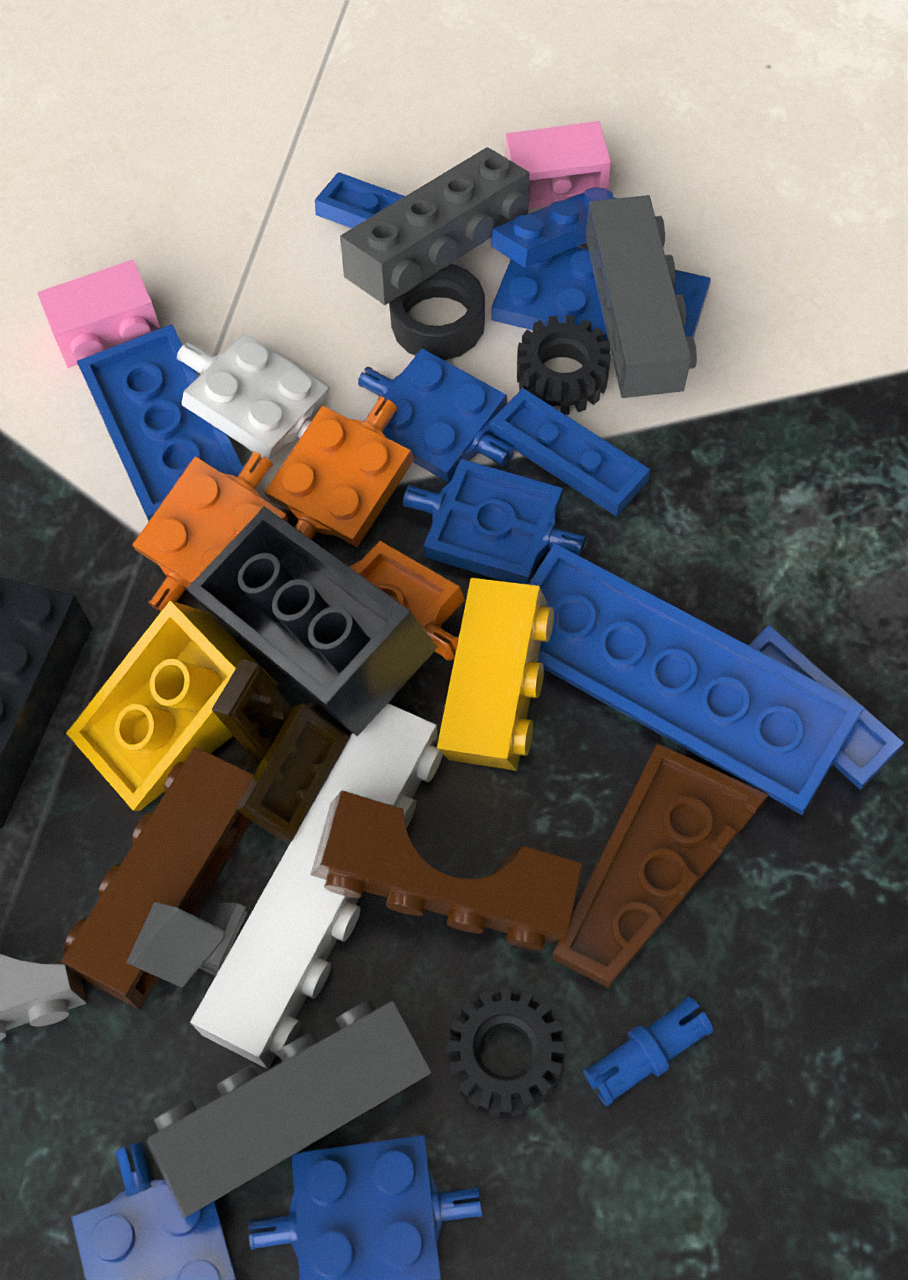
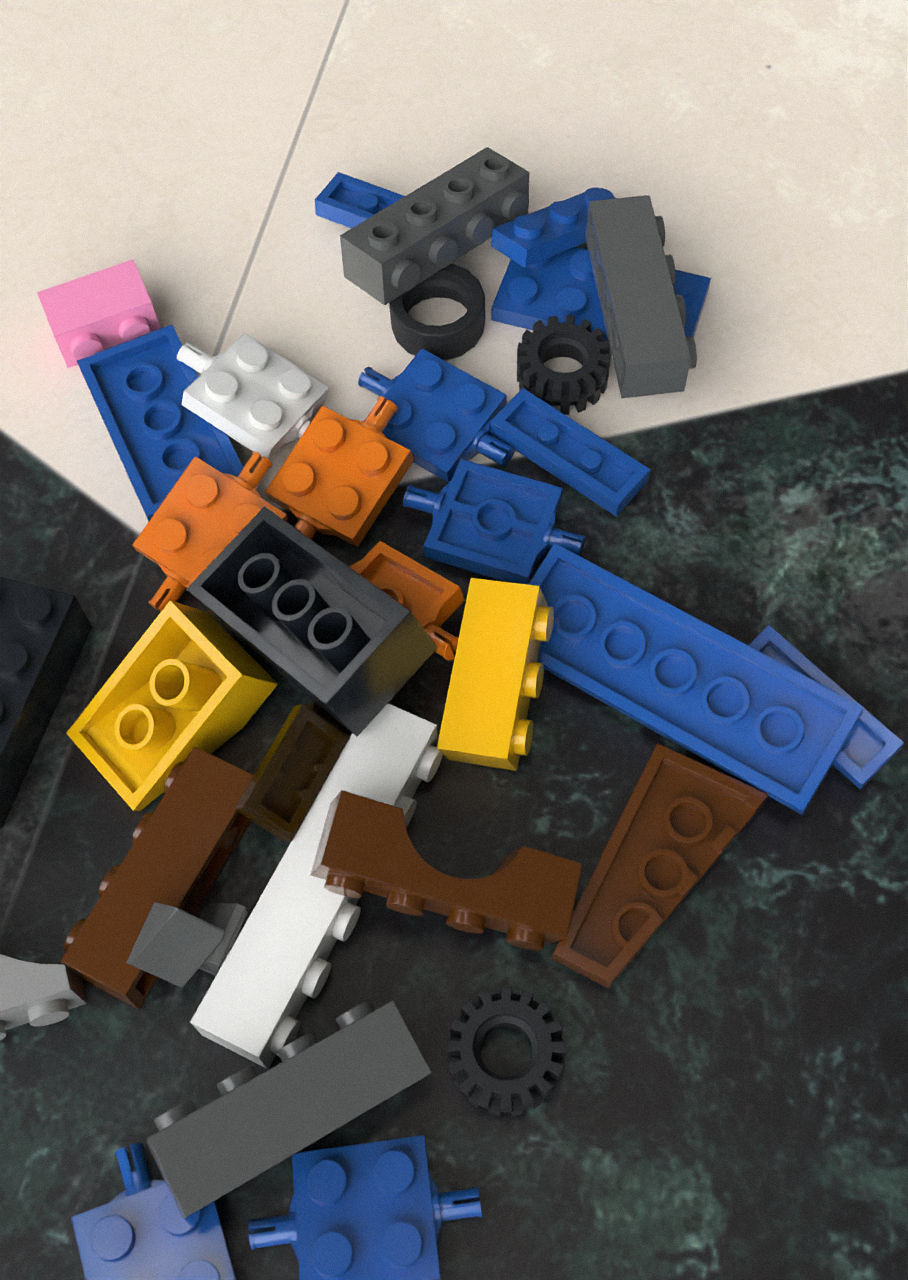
dark brown plate [211,659,293,765] -> none
bright pink brick [505,121,611,209] -> none
blue pin [583,996,713,1106] -> none

